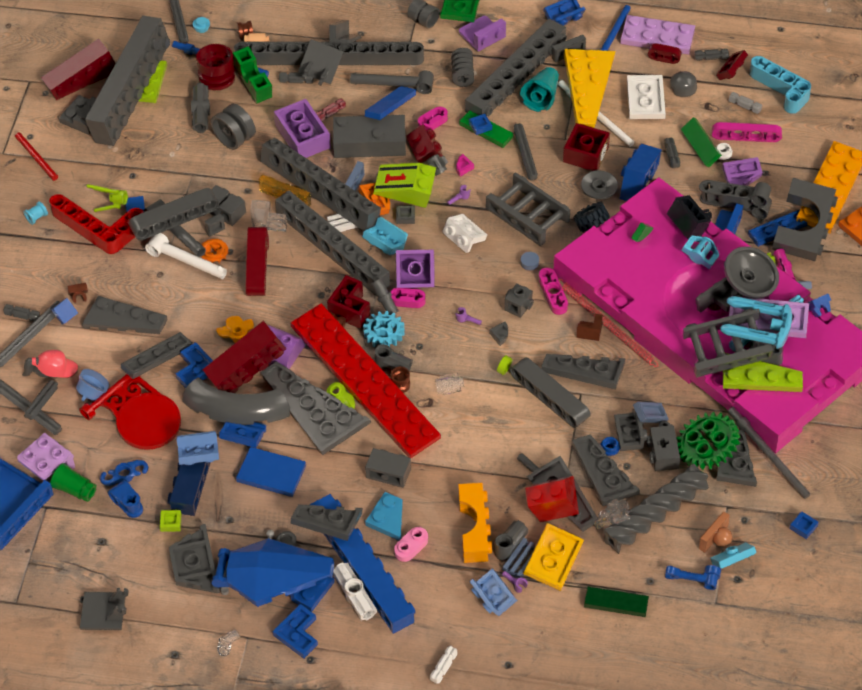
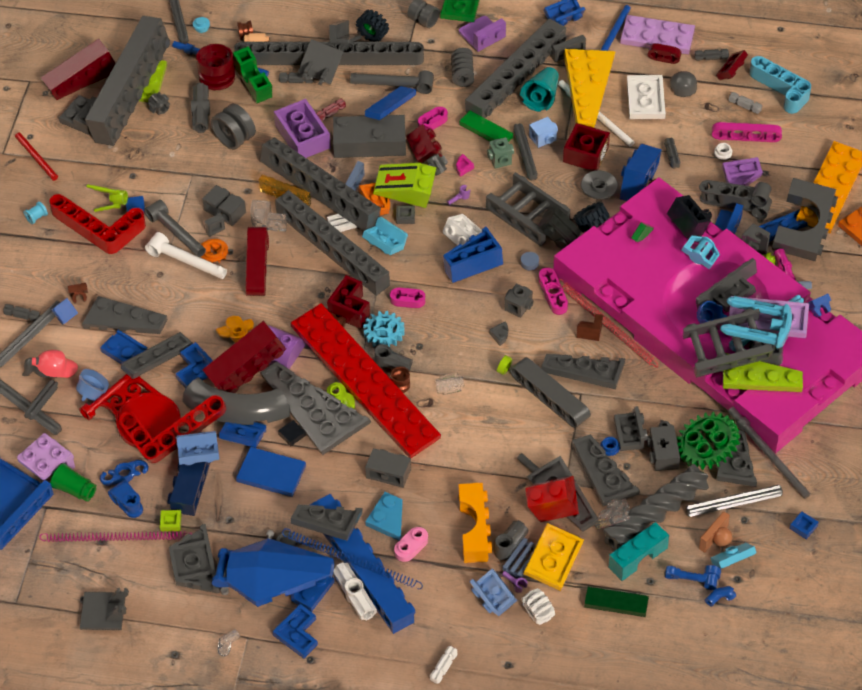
dark grey beam [129,188,219,240] -> none
dark grey pin [371,278,399,315] -> none
medium lavender brick [396,249,435,288] -> none
medium lavender hand [455,307,482,325] -> none
blue tile [469,114,492,135] -> none
sand blue tile [633,402,669,423] -> none
green tile [681,117,722,167] -> none
dark grey dish [724,246,779,299] -> none
none -> dark pink piece [40,531,192,542]
none -> blue plate [100,330,147,364]
none -> red beam [119,395,226,463]
none -> dark grey gear [148,92,170,115]
none -> black tile [278,420,306,446]
none -> blue piece [282,528,423,589]
none -> black bush [356,9,389,42]
none -> blue wedge [443,226,503,283]
none -> sand green brick [487,137,514,169]
none -> white gear [522,588,555,625]
none -> light blue brick [529,117,558,148]
none -> pearl dark grey brick [538,206,581,249]
none -> teal arch [608,522,669,581]
none -> axle [686,485,783,517]
none -> blue hair [697,301,728,324]
none -> blue arm [705,586,736,607]
none -> dark grey hinge [742,223,770,255]

